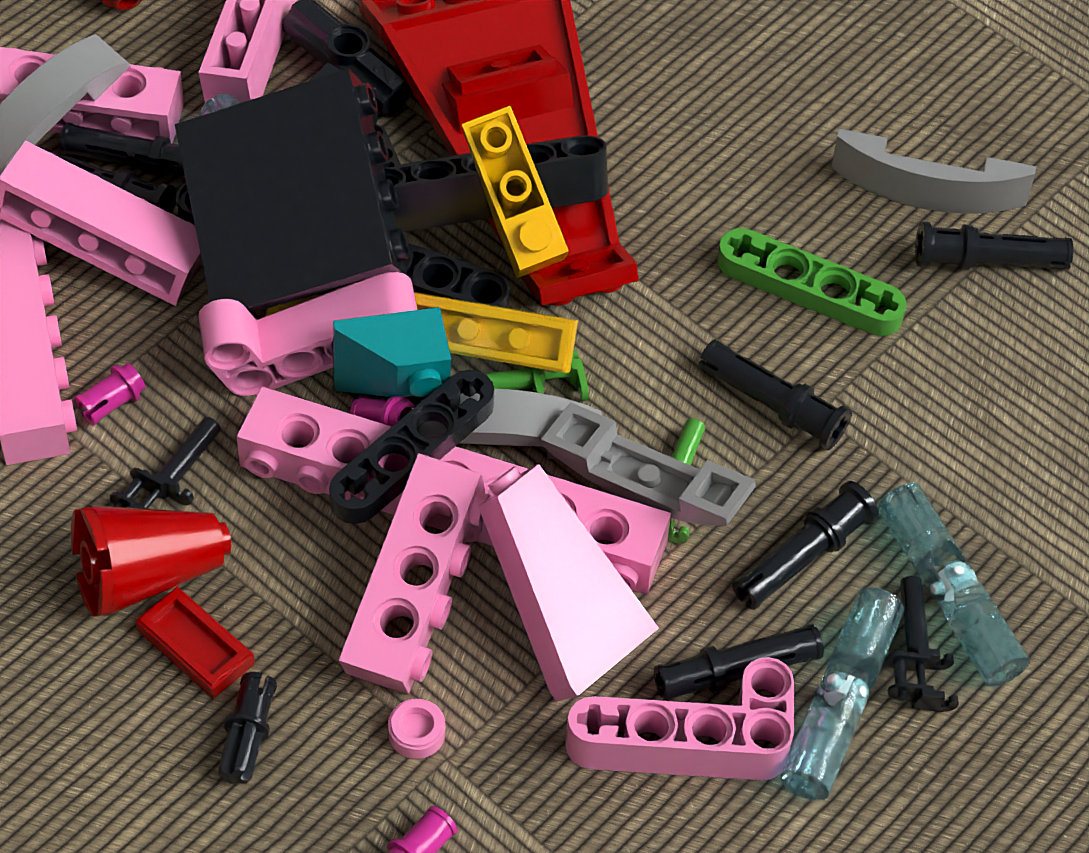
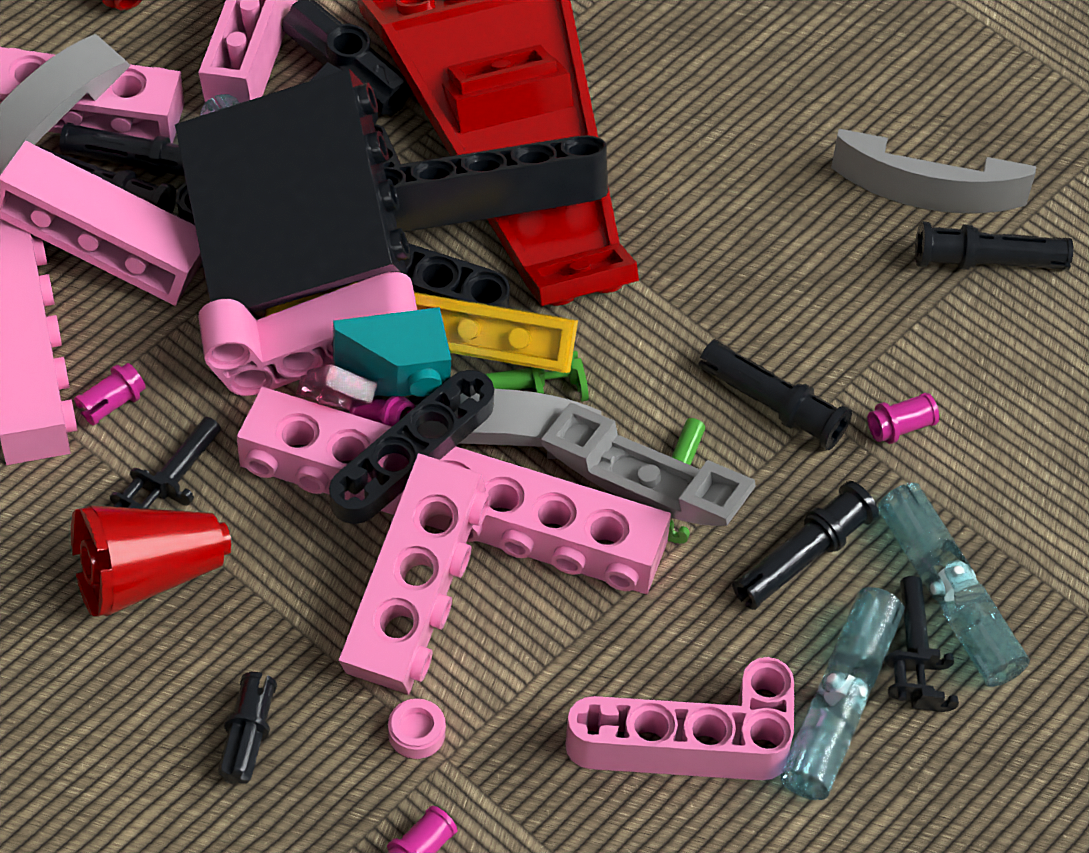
red tile [135,586,255,699] -> none
yellow slope [461,106,569,278] -> none
slope [478,464,659,702] -> none
black pin [654,623,824,701] -> none
bright green beam [717,228,907,336] -> none
none -> clear pink plate [295,364,377,413]
none -> dark pink pin [867,393,939,444]

